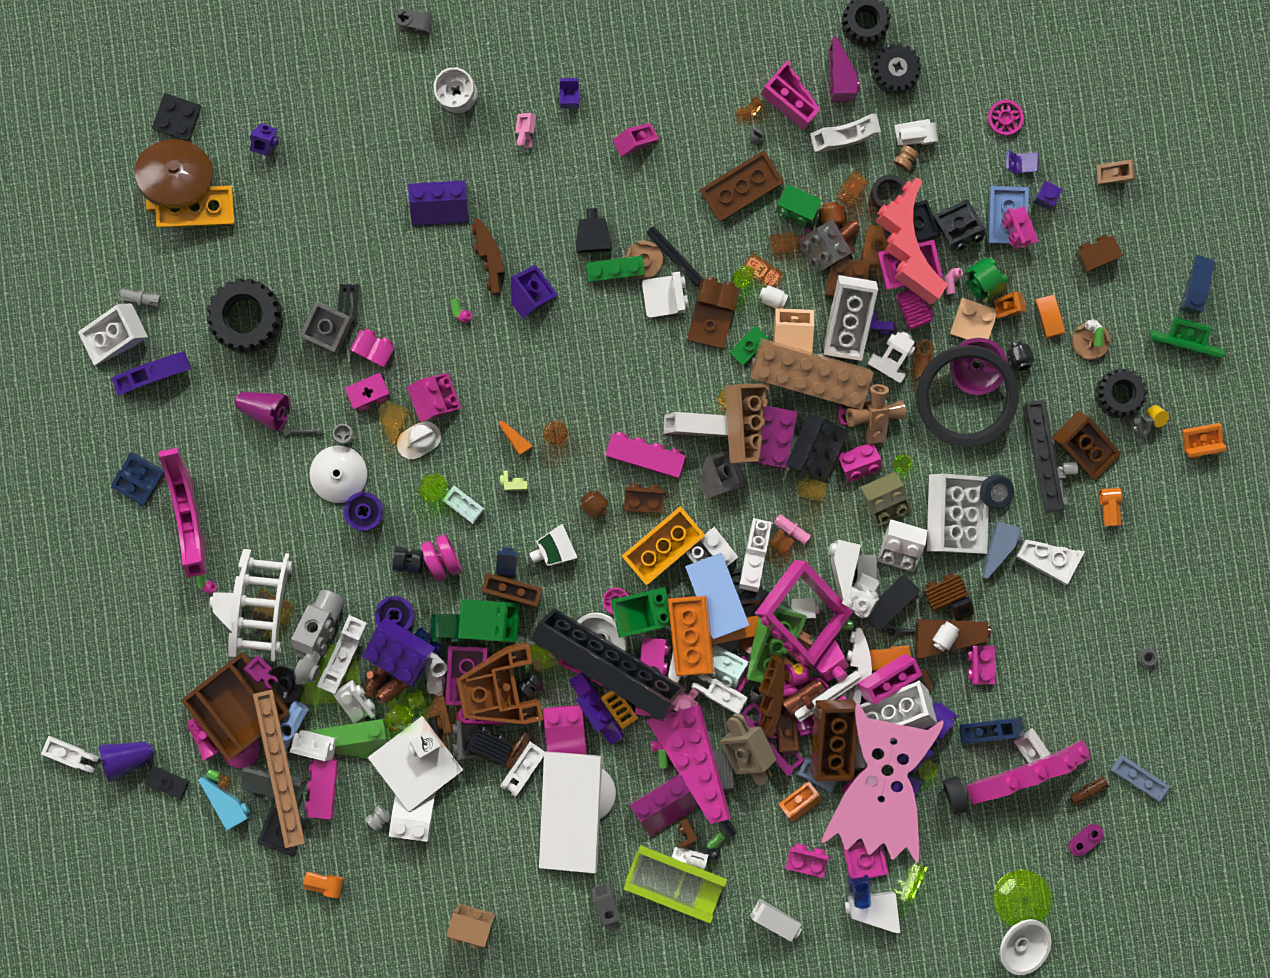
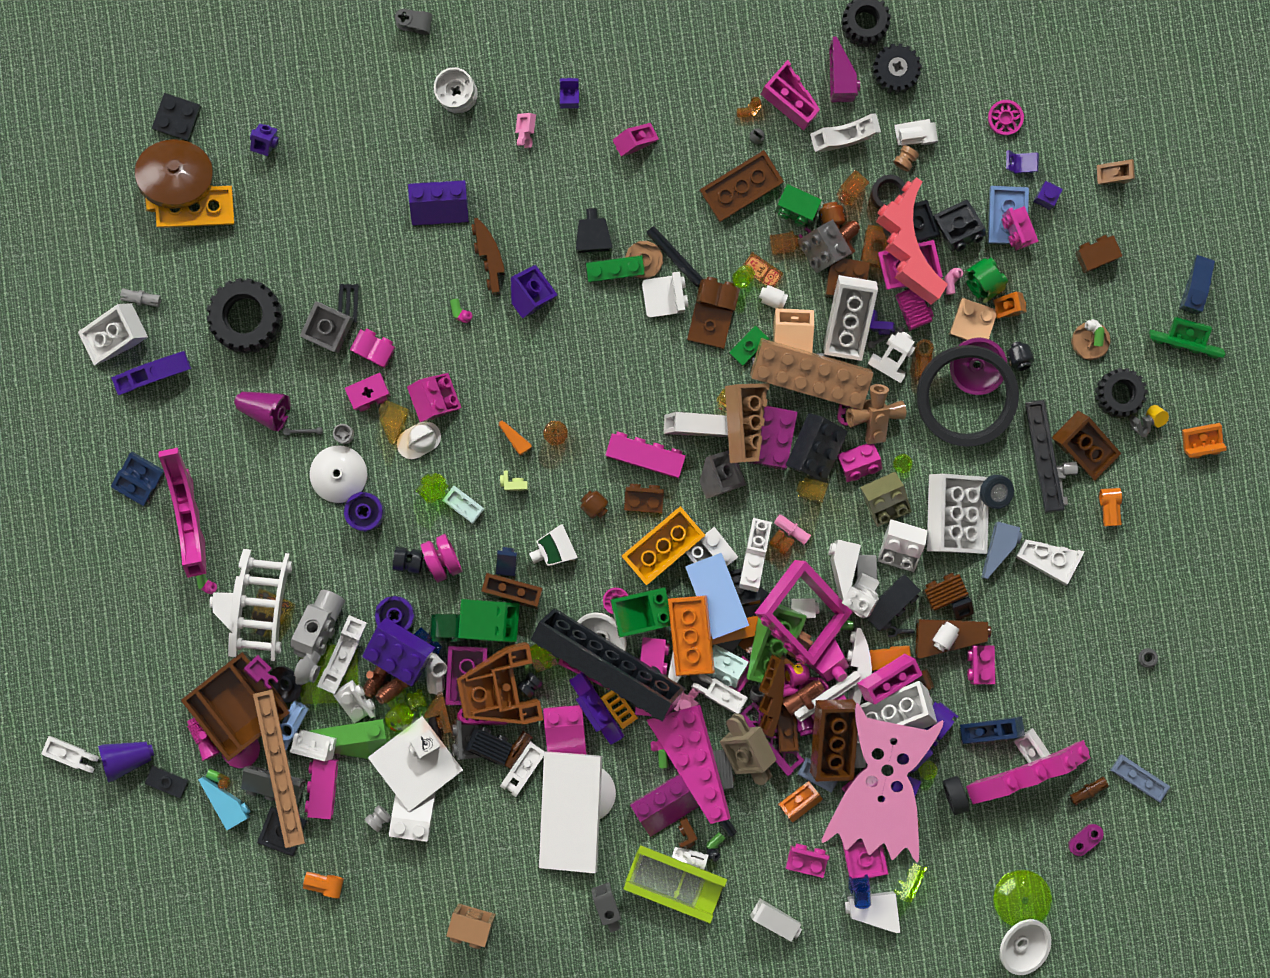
orange slope [1035,295,1065,339] -> none

